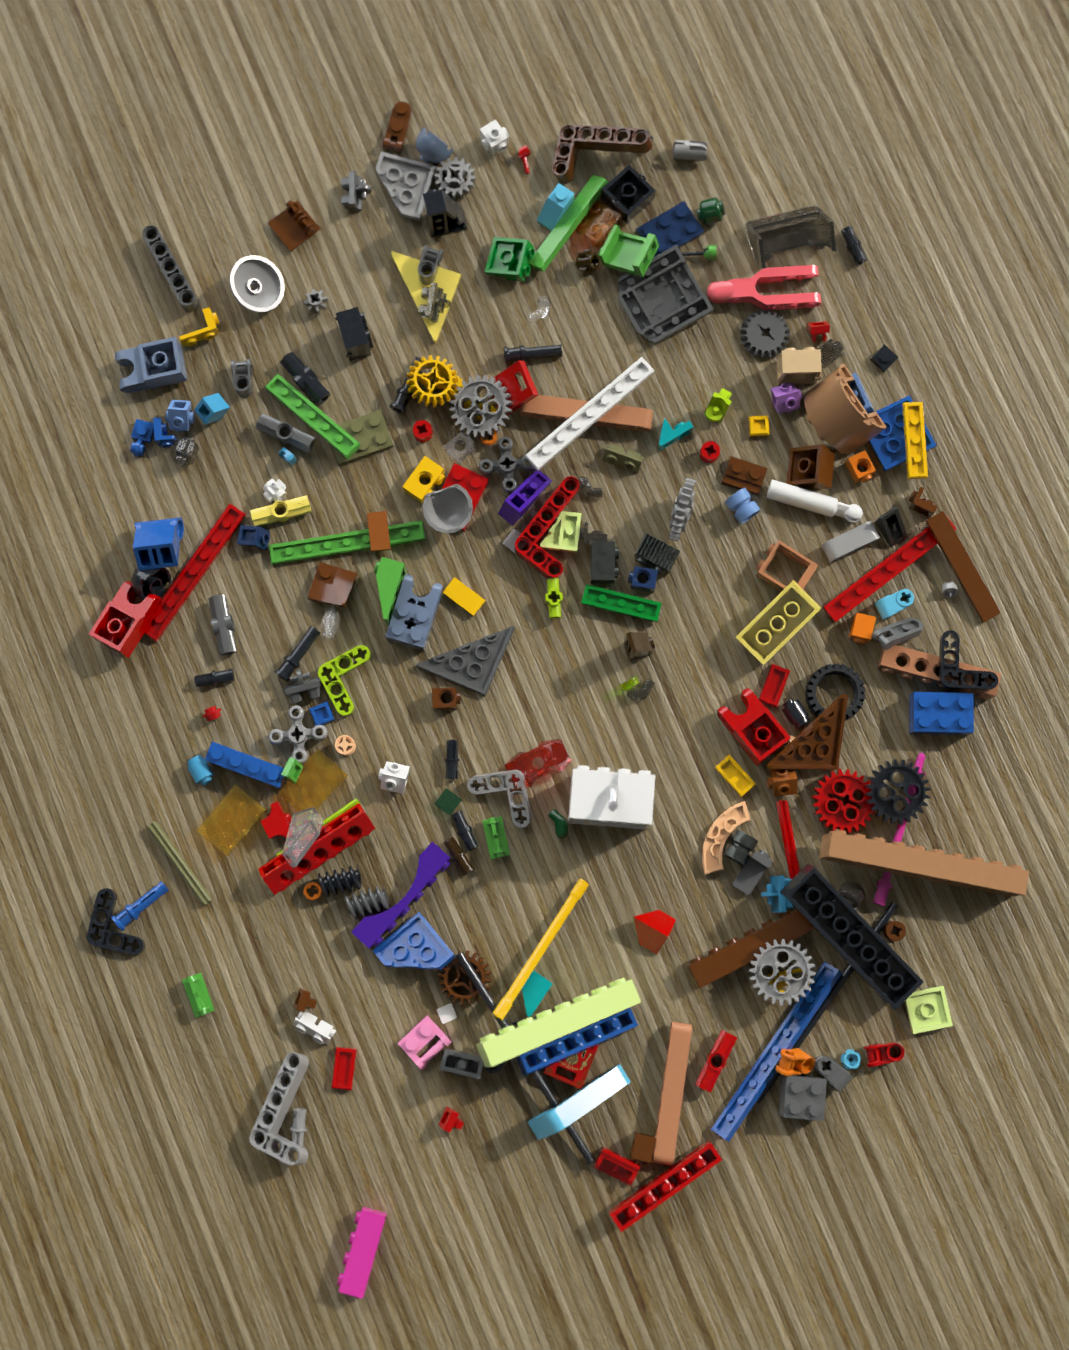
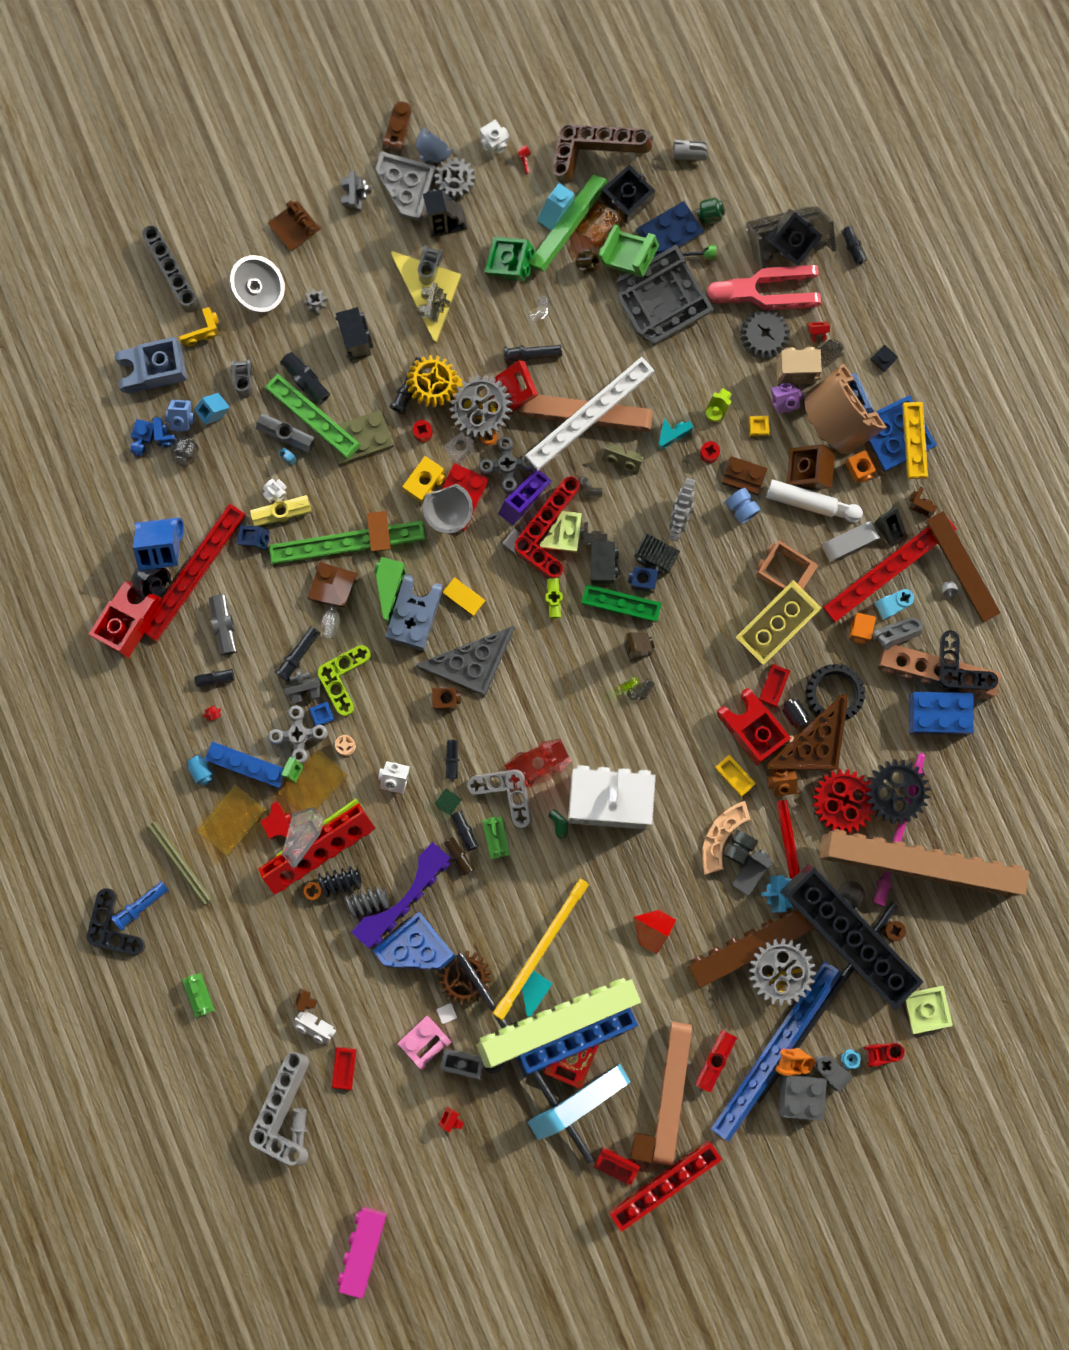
none -> black brick [765,209,823,266]

